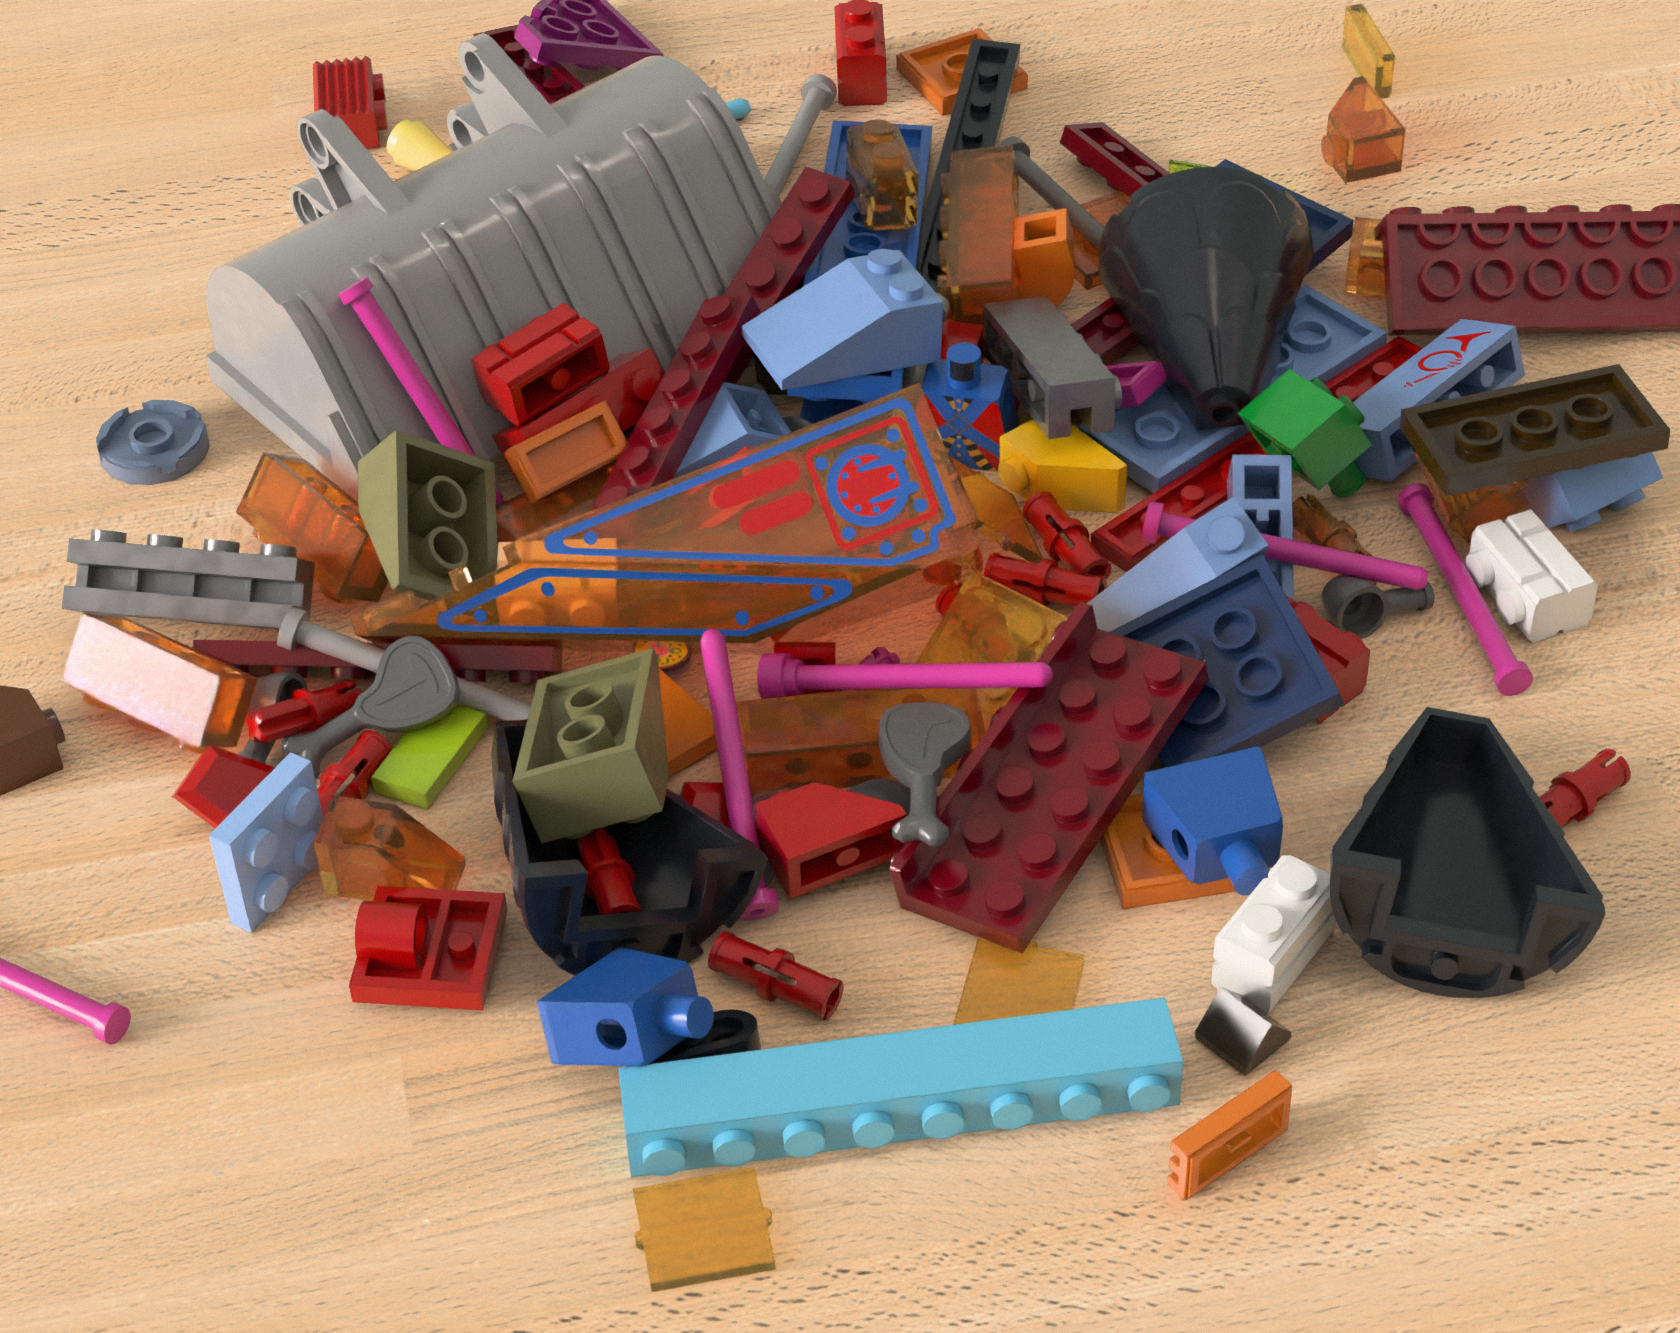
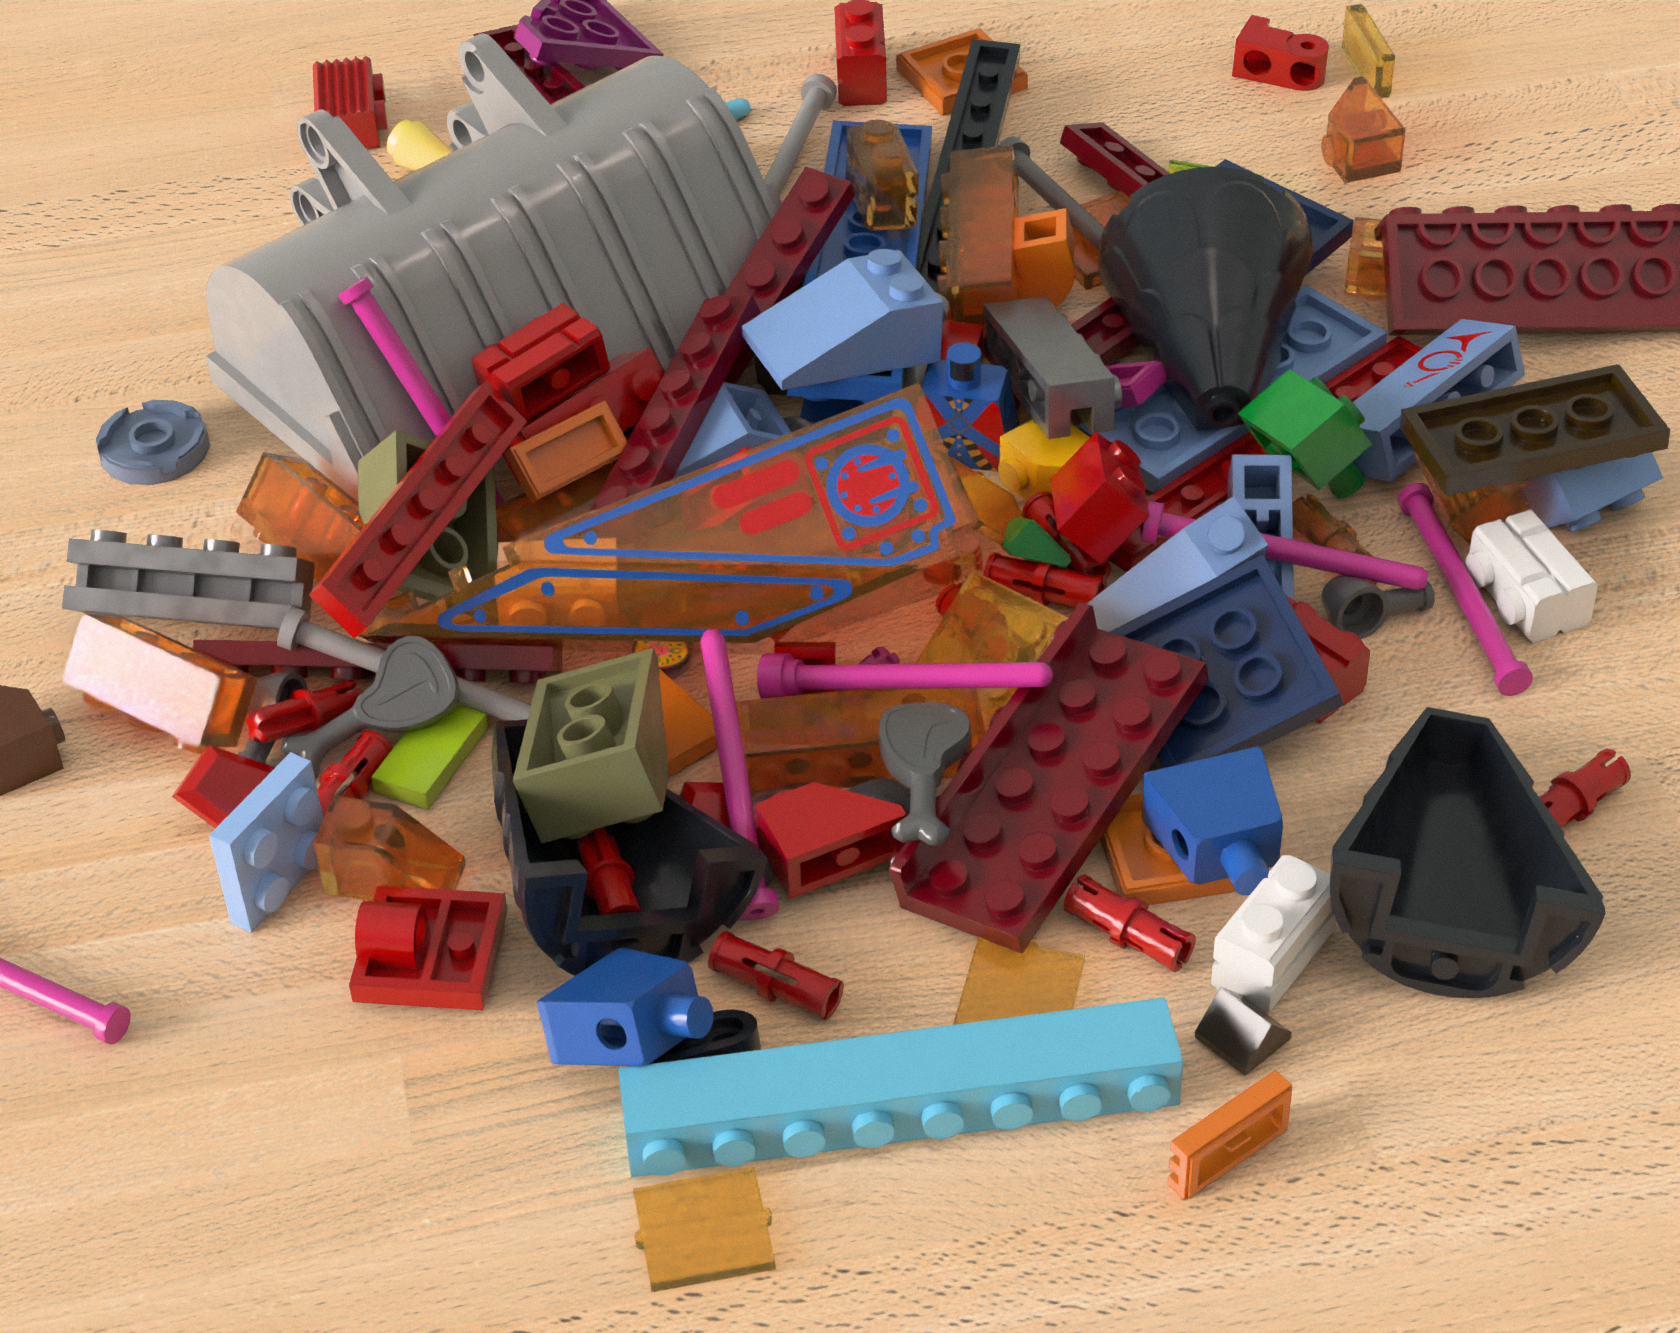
none -> red plate [309,380,527,638]
none -> green slope [1003,517,1072,567]
none -> red brick [1050,431,1150,565]
none -> red pin [1063,874,1196,972]
none -> red leg [1232,15,1329,91]

